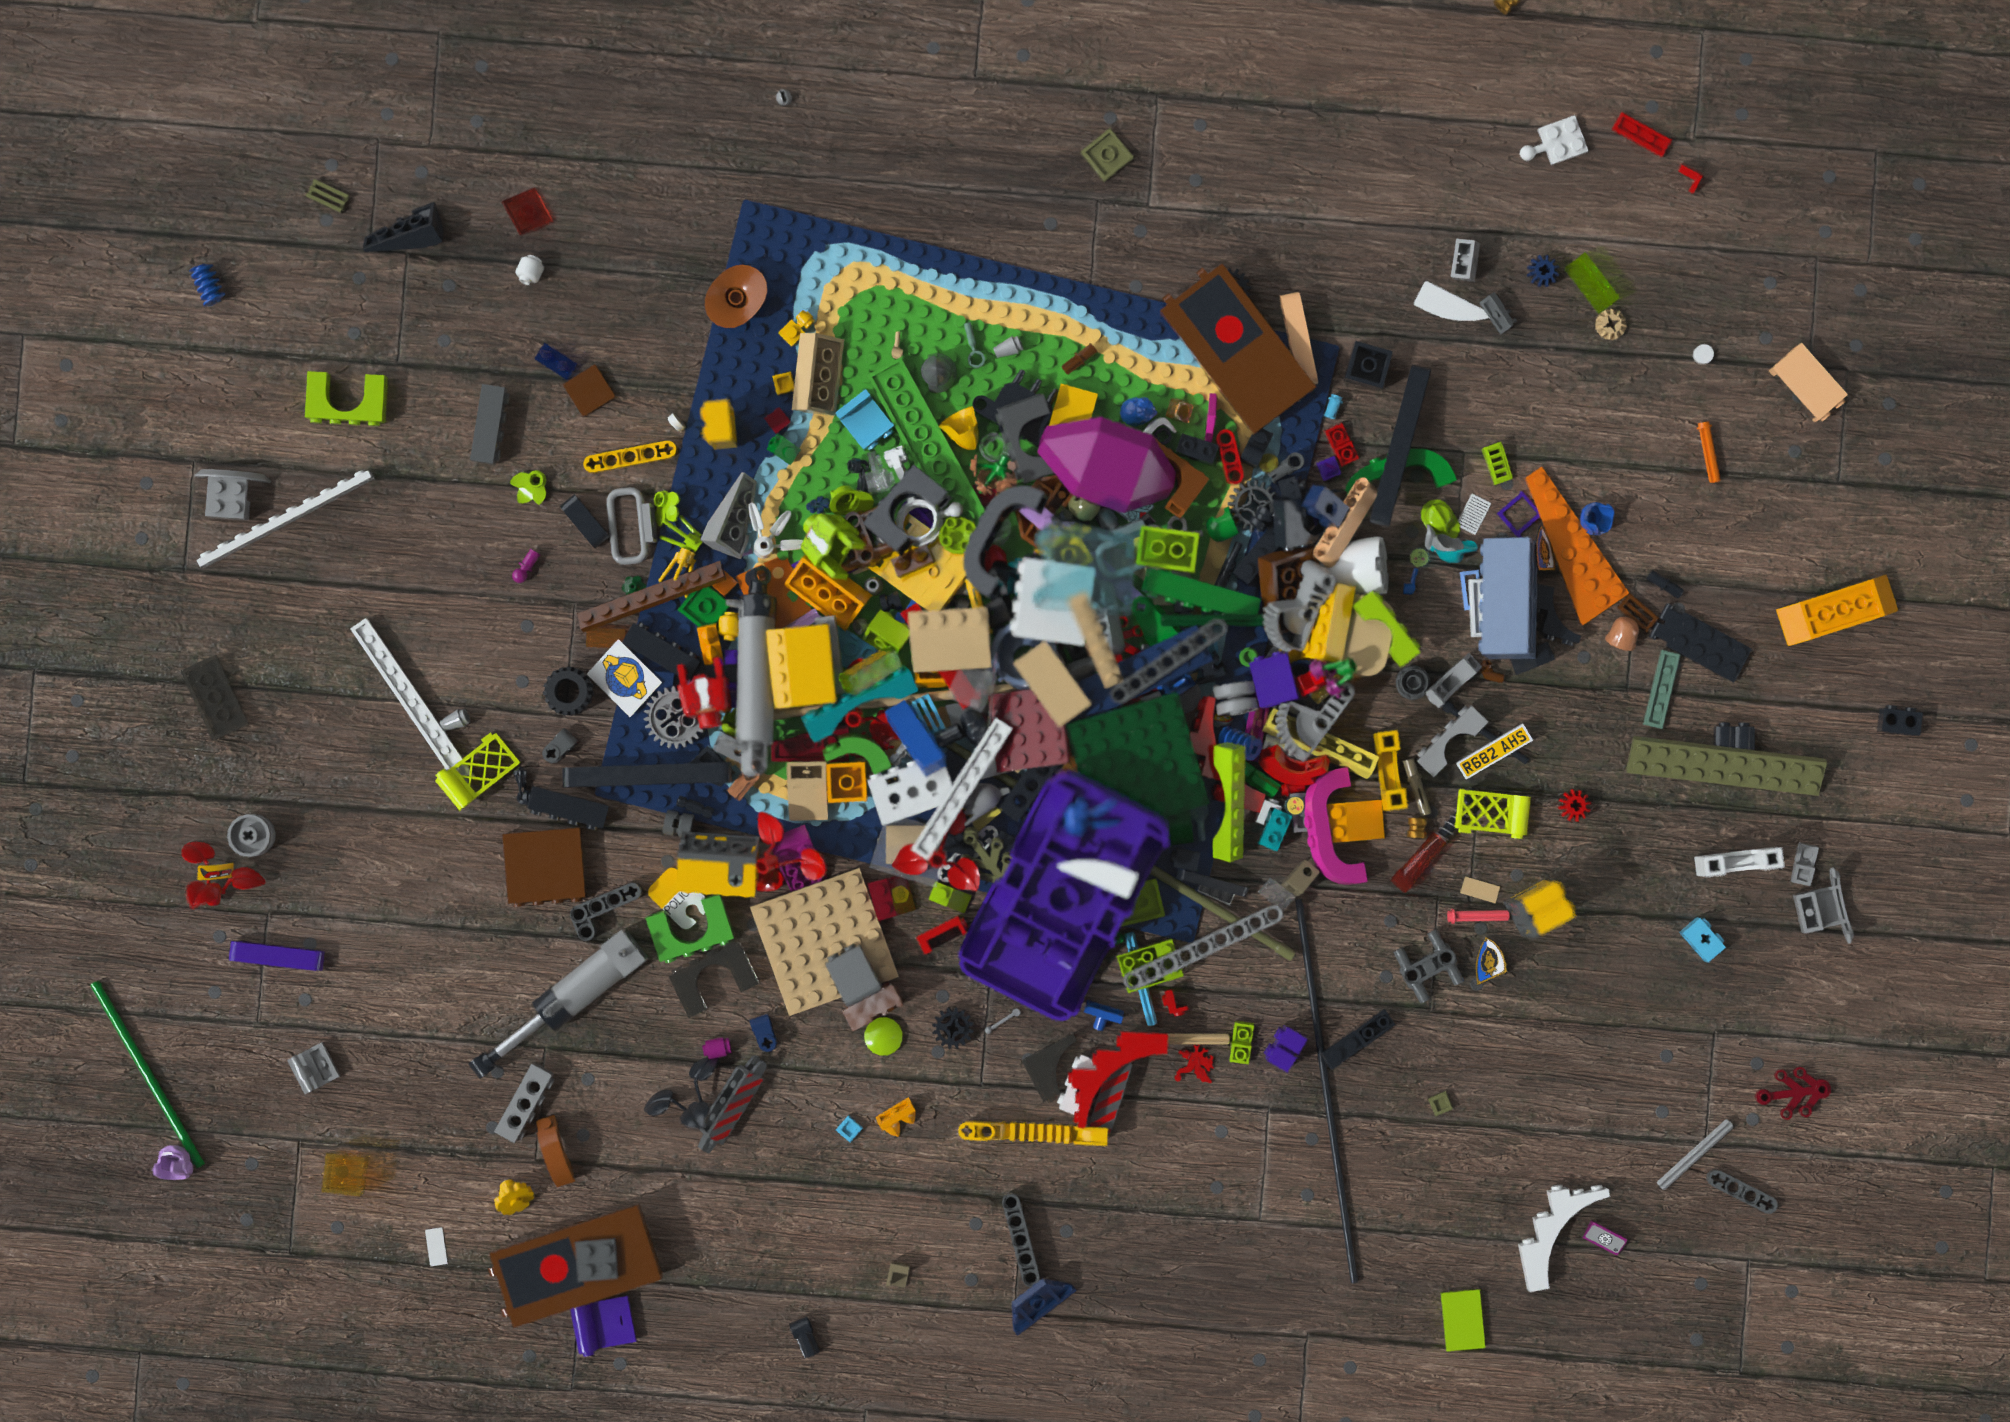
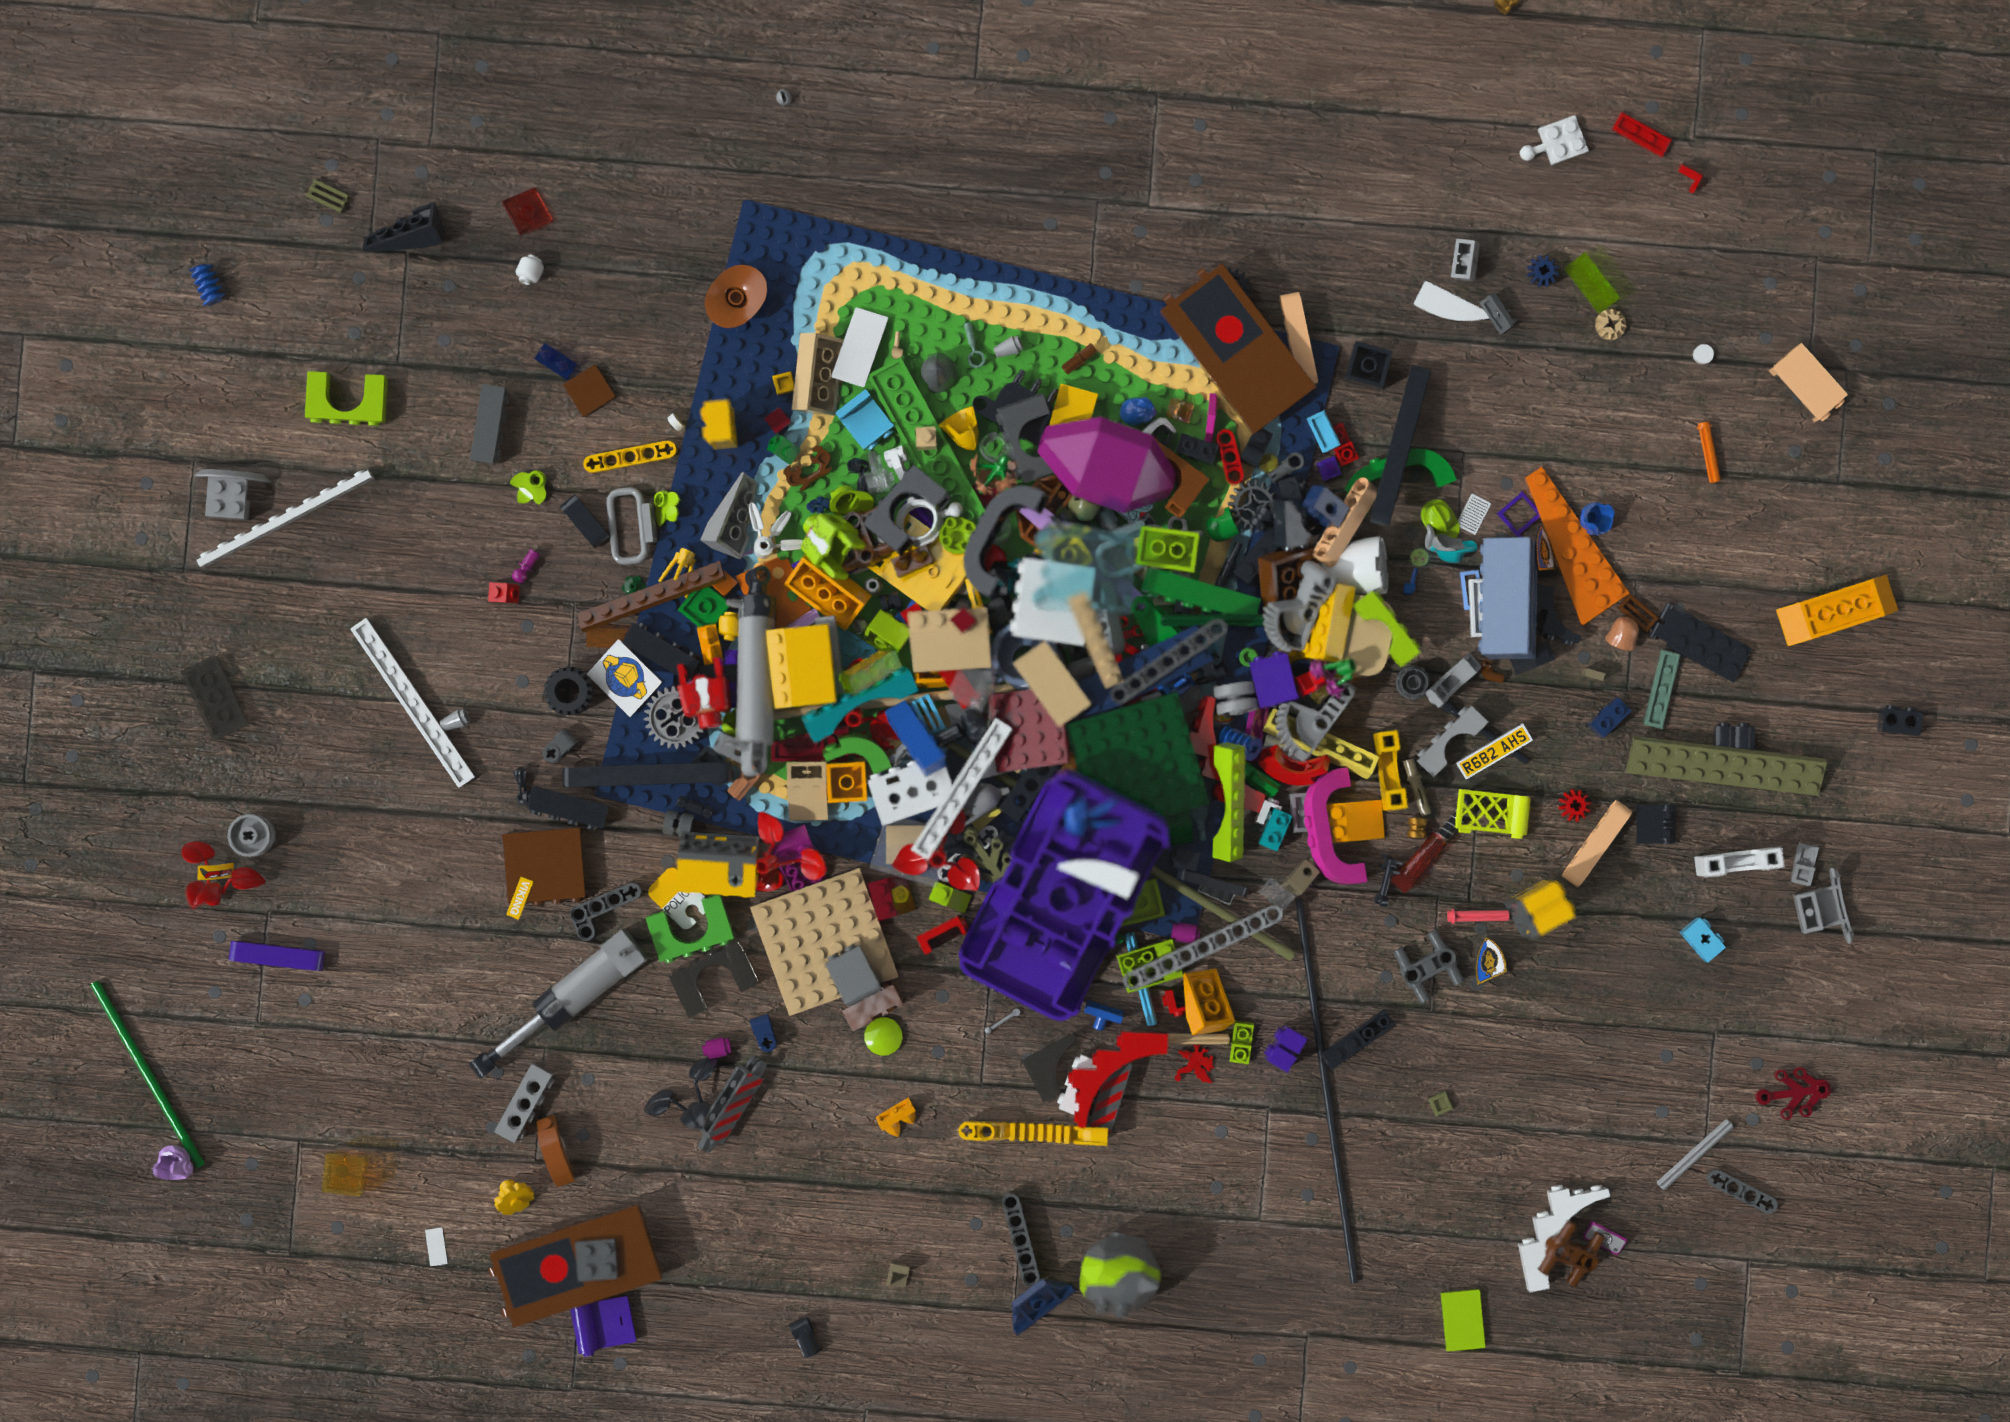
light grey plate [287,1042,340,1094] -> none
neon yellow piece [435,732,520,811] -> none
lime plant [659,515,703,552] -> none
yellow plate [778,310,815,347] -> none
medium azure tile [836,1115,863,1142] -> none
black gear [932,1007,974,1049] -> none
olive tile [1080,128,1134,182] -> none
red pin [1280,783,1305,797] -> none
light yellow tile [1284,796,1305,815] -> none
medium azure pin [1324,394,1343,420] -> none
tan sticker [1460,877,1500,903] -> none
lime slope [1482,442,1513,485] -> none
black axle [1646,569,1684,599] -> none
none -> red bracket [488,582,519,604]
none -> yellow sticker [506,877,533,920]
none -> reddish brown helmet [783,446,832,491]
none -> white sticker [832,307,888,387]
none -> tan brick [916,427,937,450]
none -> dark red tile [949,606,977,634]
none -> dark grey rock [1080,1232,1160,1319]
none -> magenta brick [1171,922,1200,943]
none -> light orange slope [1183,968,1235,1035]
none -> medium azure tile [1307,410,1341,453]
none -> black bar [1374,854,1403,907]
none -> reddish brown piece [1537,1220,1606,1287]
none -> light nougat beam [1562,800,1633,888]
none -> dark tan tile [1582,668,1605,682]
none -> dark blue brick [1586,697,1631,738]
none -> black hinge [1636,805,1675,844]

